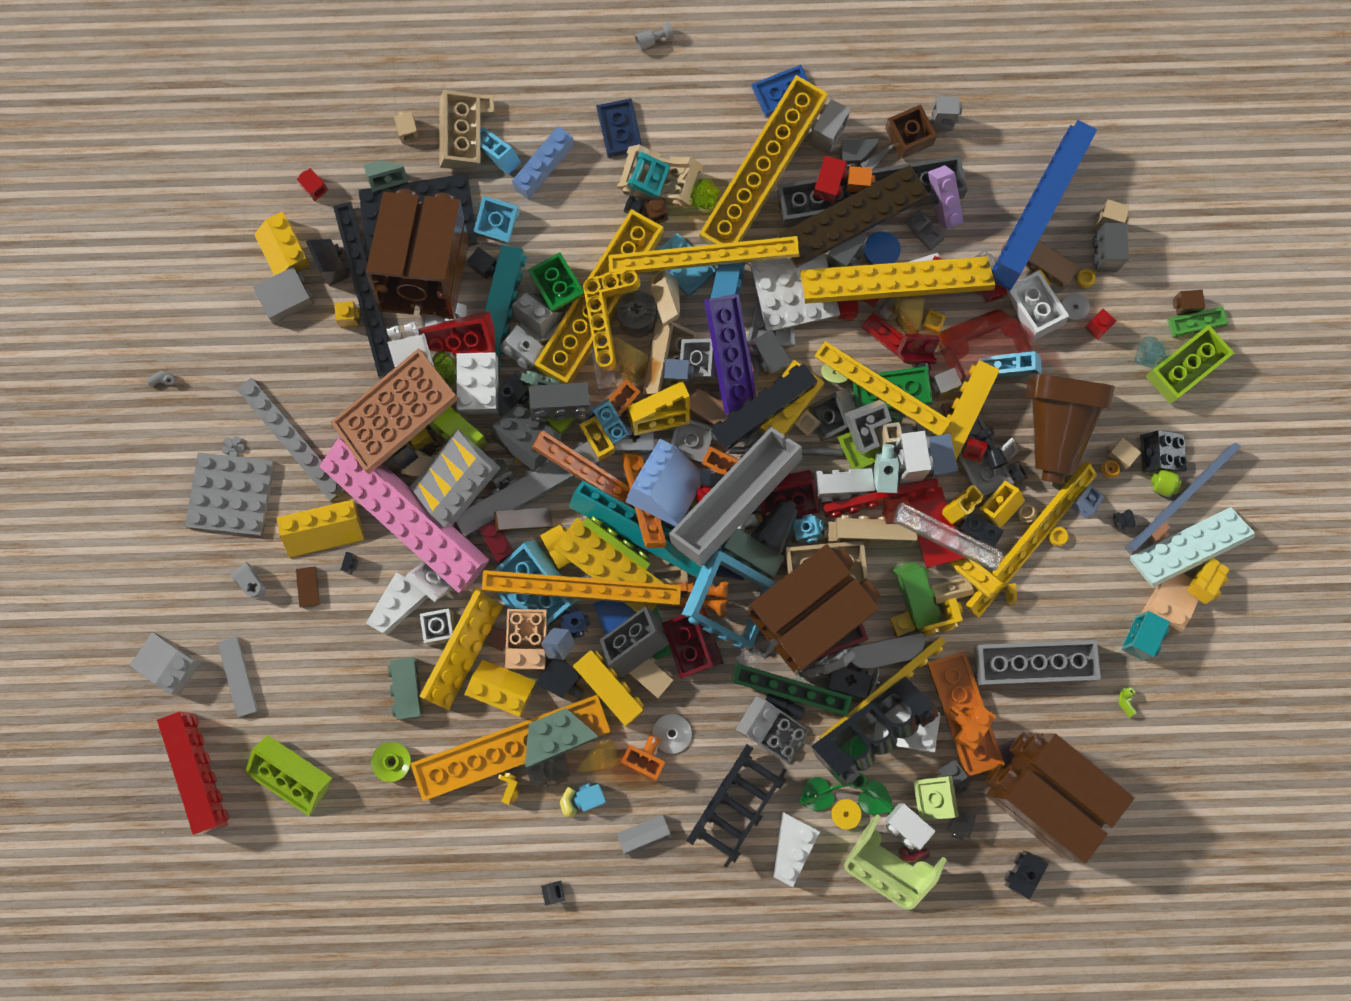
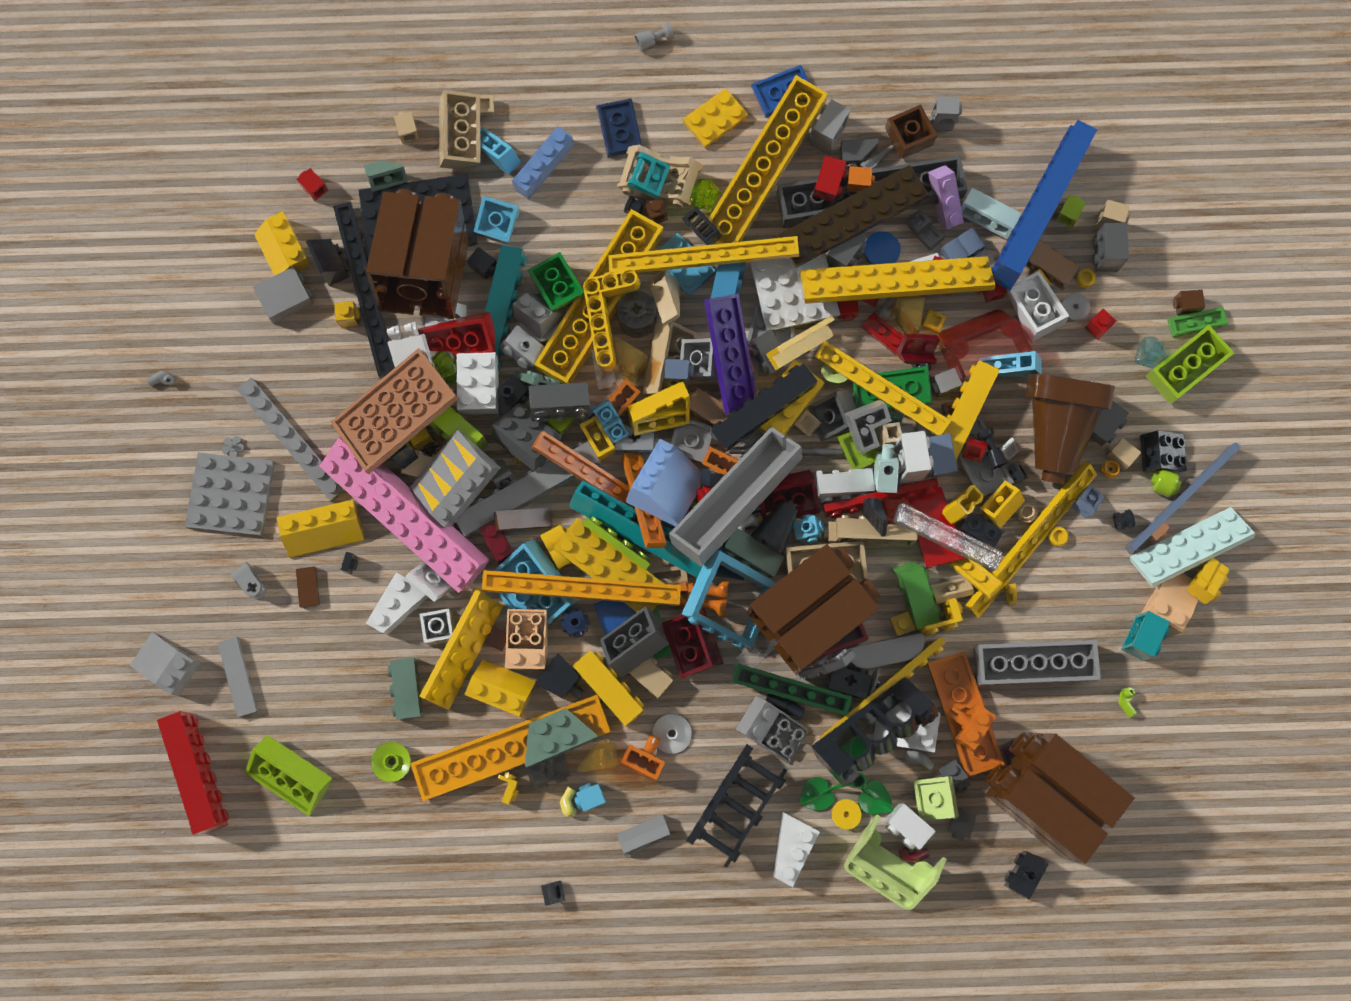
sand blue brick [541,628,575,660] -> none
none -> black slope [682,207,722,245]
none -> yellow plate [683,88,748,148]
none -> yellow fence [766,315,835,370]
none -> black slope [863,498,888,536]
none -> light grey arm [905,749,934,770]
none -> sand blue brick [940,228,985,259]
none -> light aqua brick [961,188,1022,239]
none -> lime brick [1056,195,1086,228]
none -> dark grey brick [1090,401,1129,446]

